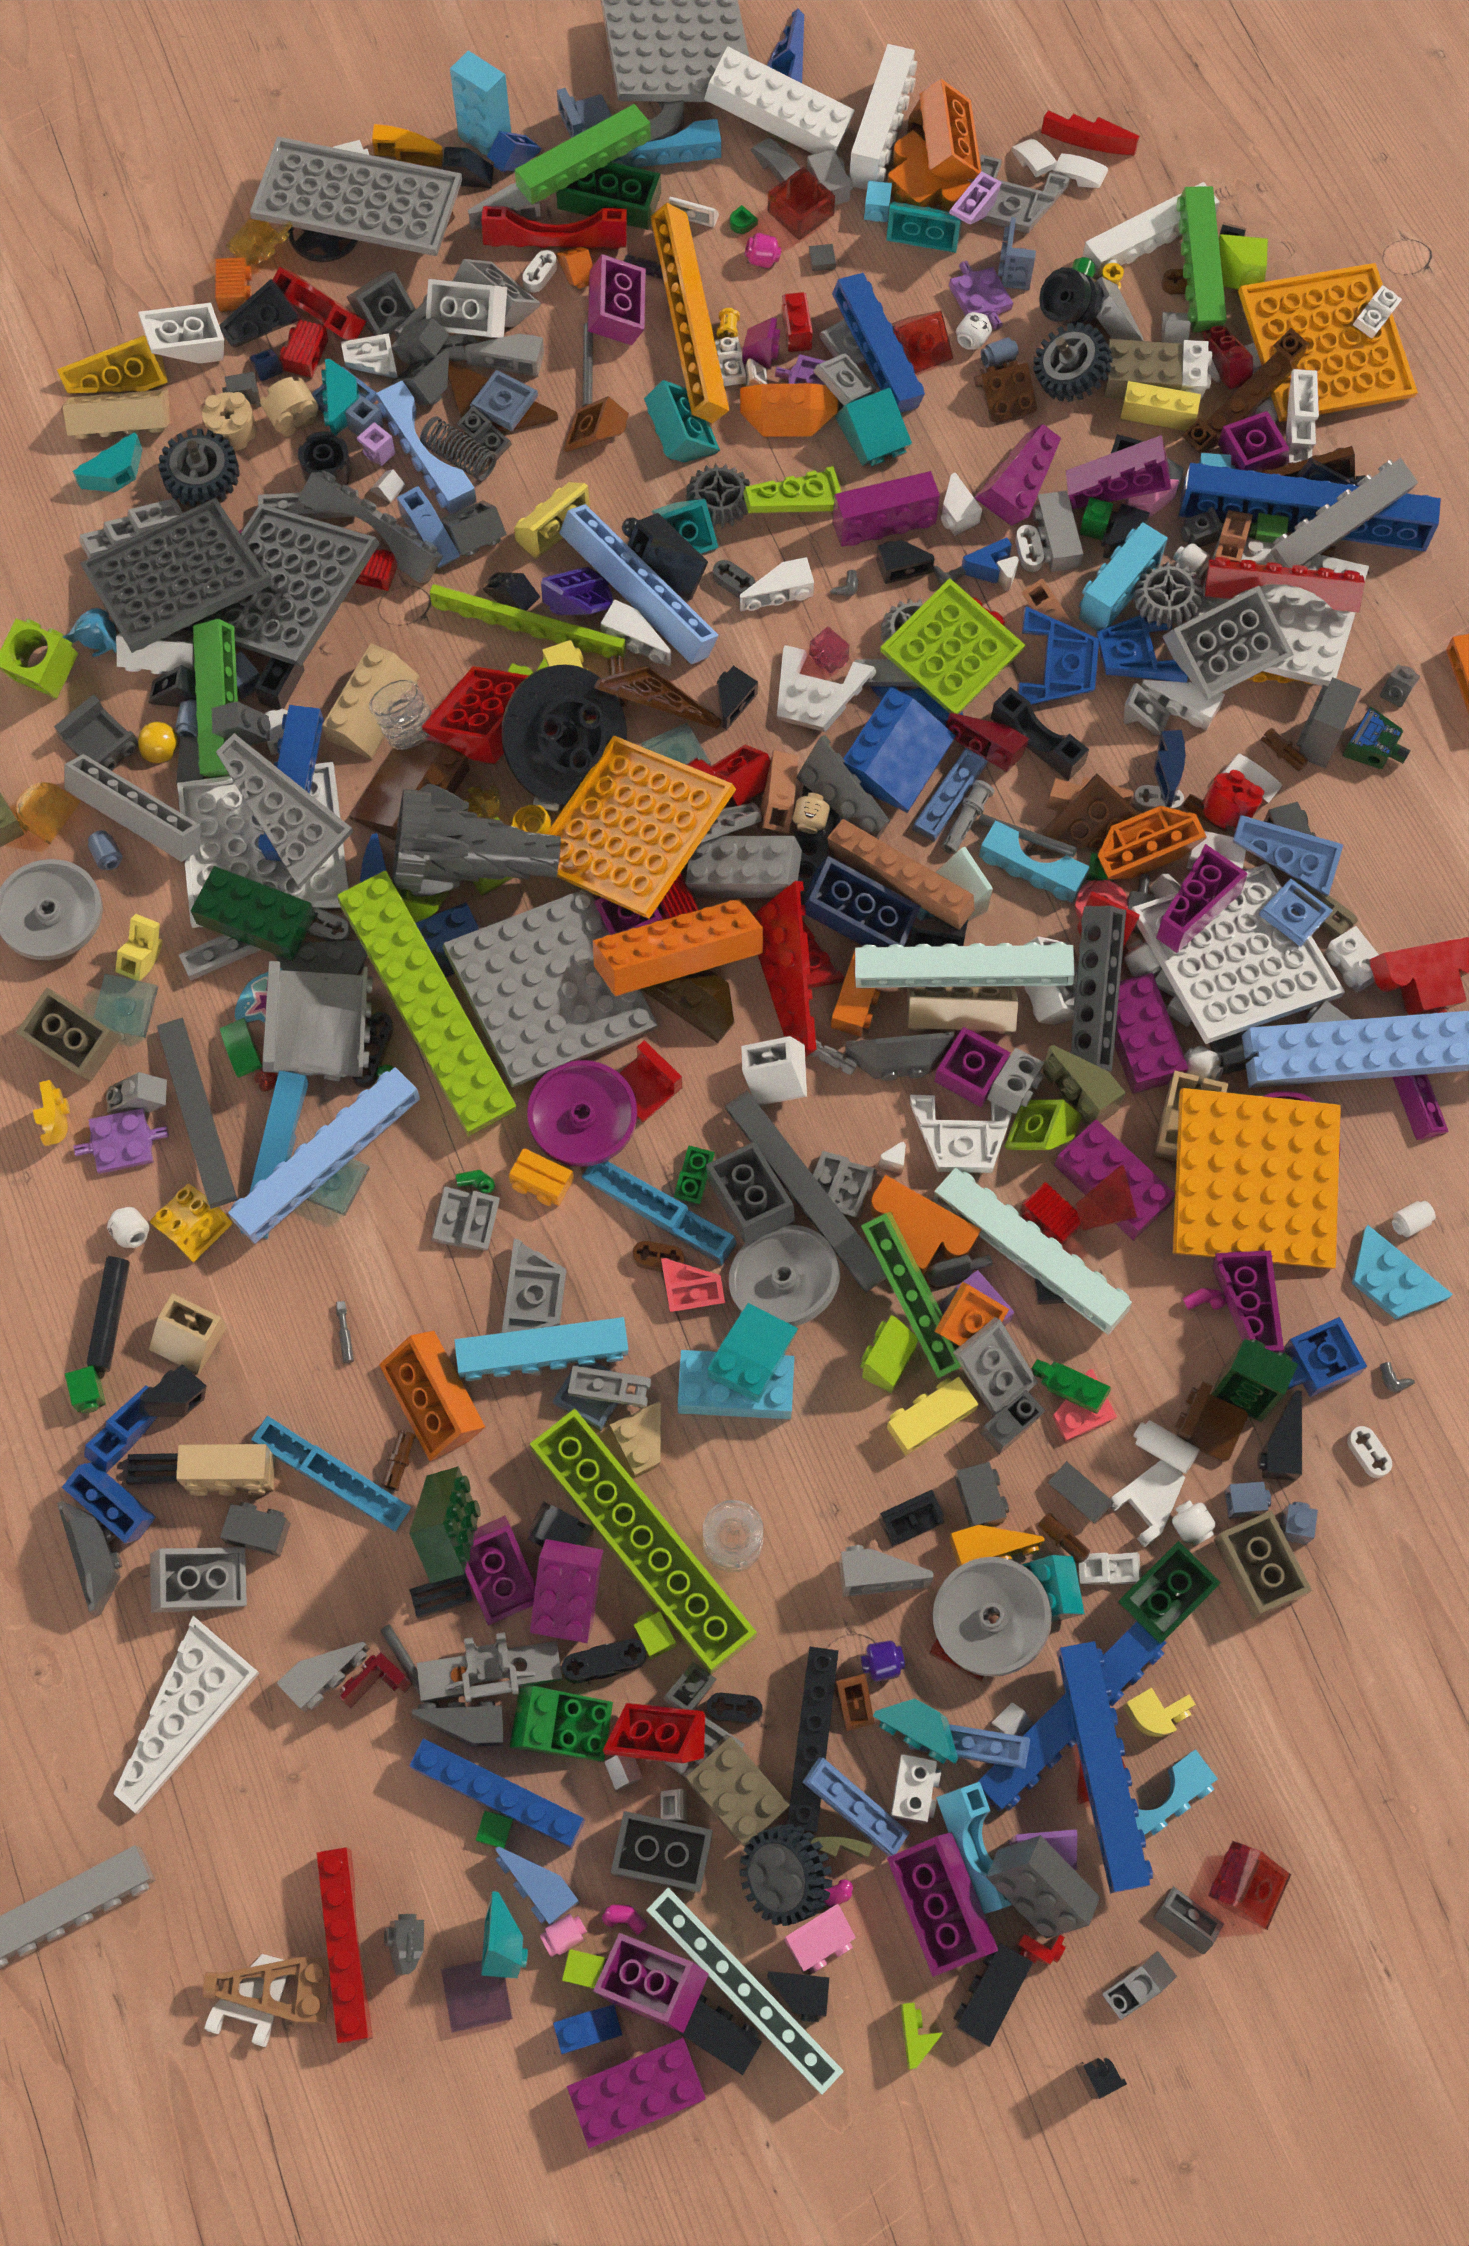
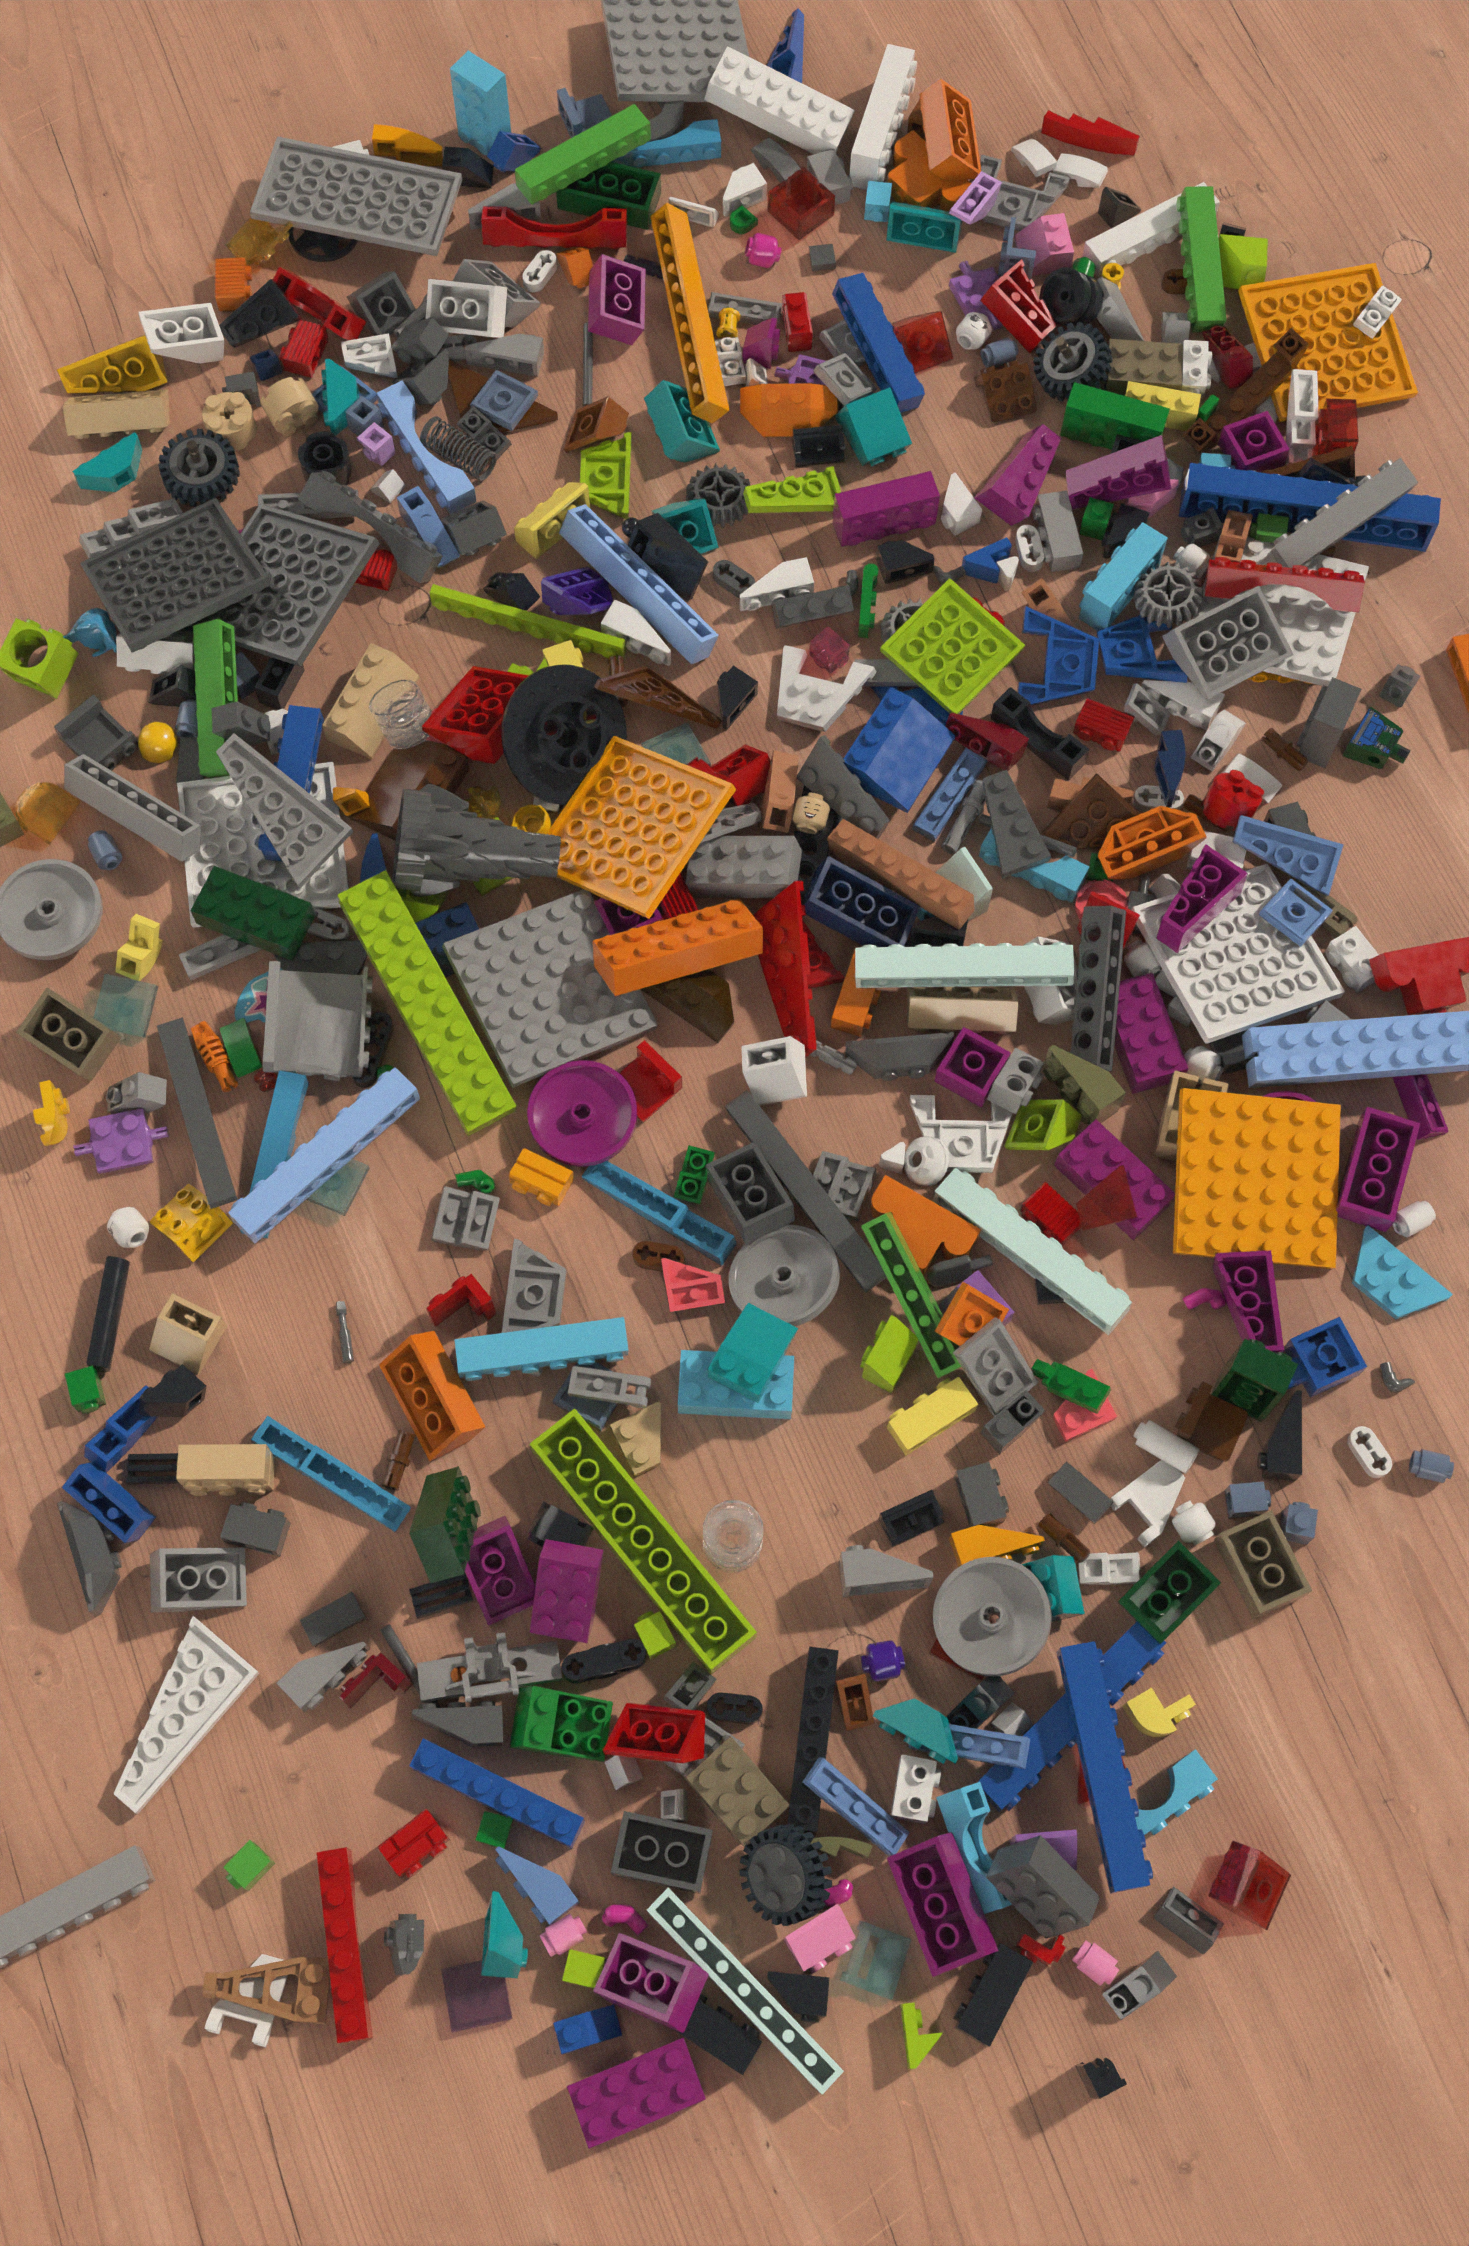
none -> orange hinge [191,1021,239,1092]
none -> bright green brick [223,1840,275,1891]
none -> dark grey tile [300,1592,366,1647]
none -> light orange slope [333,787,369,816]
none -> red brick [378,1808,450,1879]
none -> red bracket [426,1274,497,1327]
none -> lime wing [580,432,631,519]
none -> light grey tile [708,292,782,328]
none -> white slope [723,163,767,217]
none -> dark grey brick [771,585,854,629]
none -> black hinge [792,425,845,467]
none -> clear light blue plate [840,1920,911,2000]
none -> green plate [858,563,879,638]
none -> white piece [904,1136,949,1187]
none -> black slope [946,1676,1015,1729]
none -> red wedge [980,259,1056,353]
none -> dark grey wing [982,770,1051,878]
none -> bright pink slope [1014,213,1074,276]
none -> green brick [1060,382,1170,450]
none -> bright pink brick [1072,1940,1119,1986]
none -> red brick [1073,698,1134,752]
none -> pearl dark grey slope [1098,187,1141,228]
none -> white slope [1191,710,1246,771]
none -> green tile [1195,394,1219,422]
none -> clear red piece [1313,398,1359,456]
none -> magenta brick [1336,1107,1420,1232]
none -> sand blue brick [1409,1449,1454,1483]

